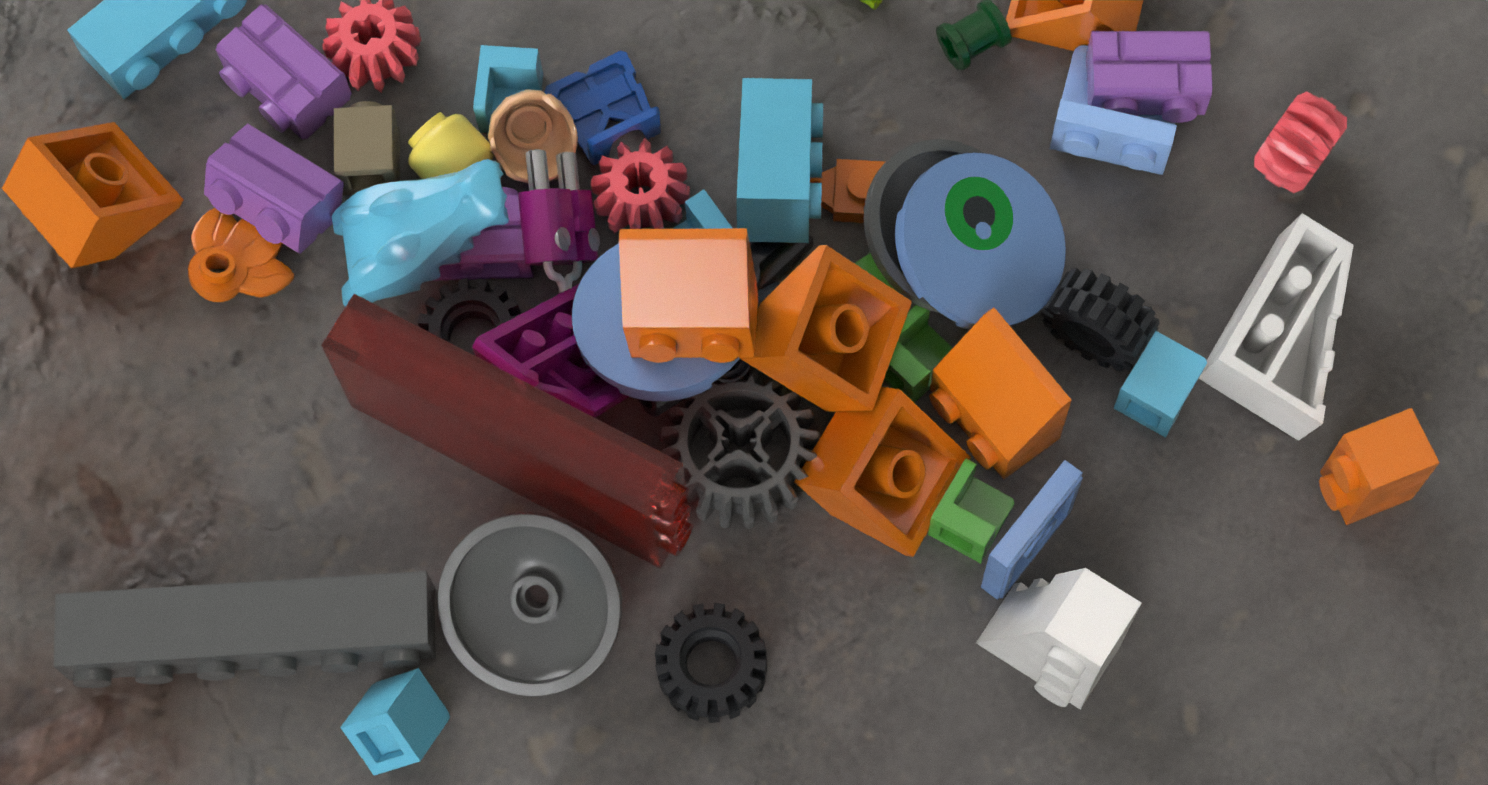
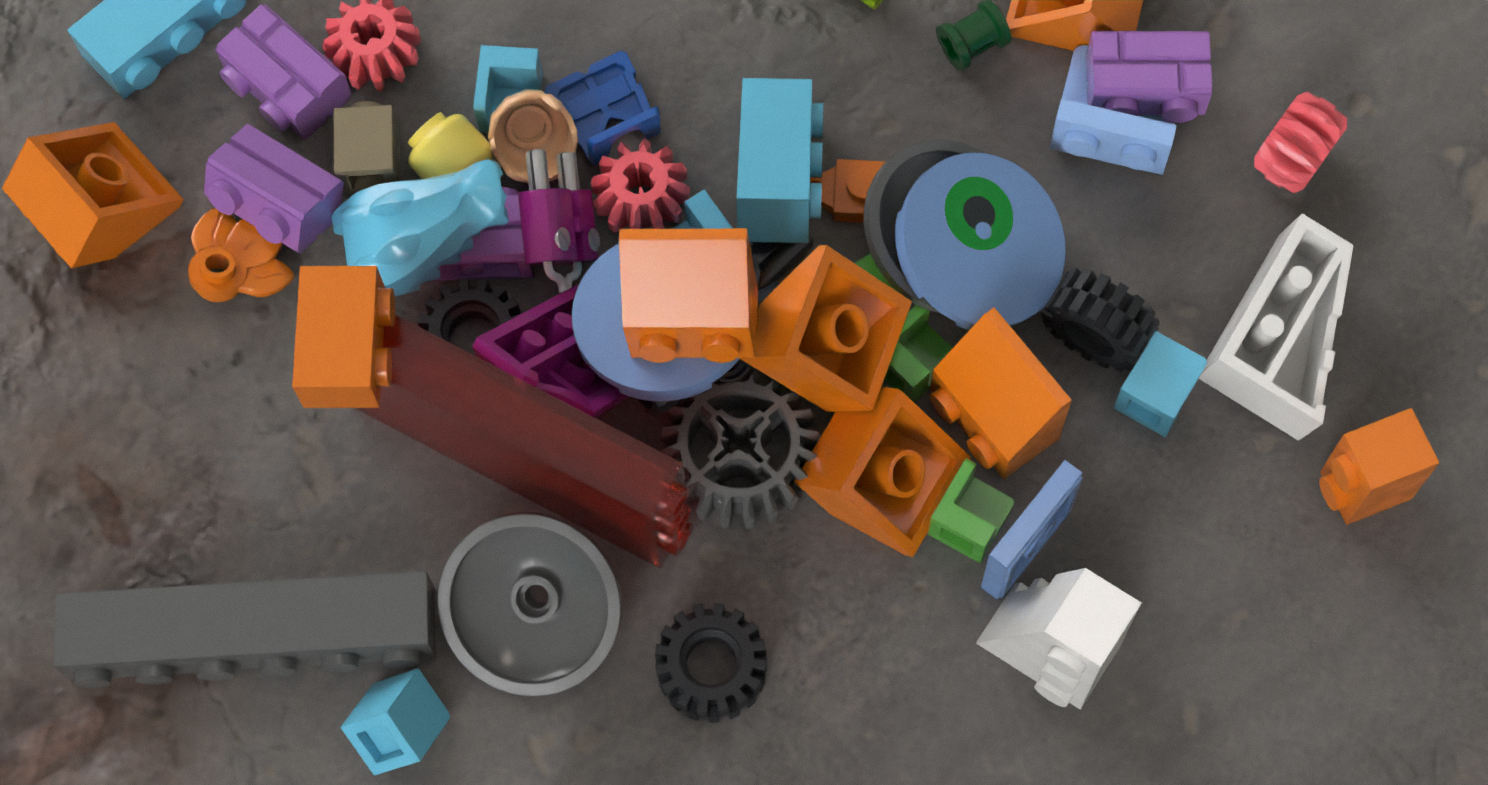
none -> orange brick [292,266,395,408]

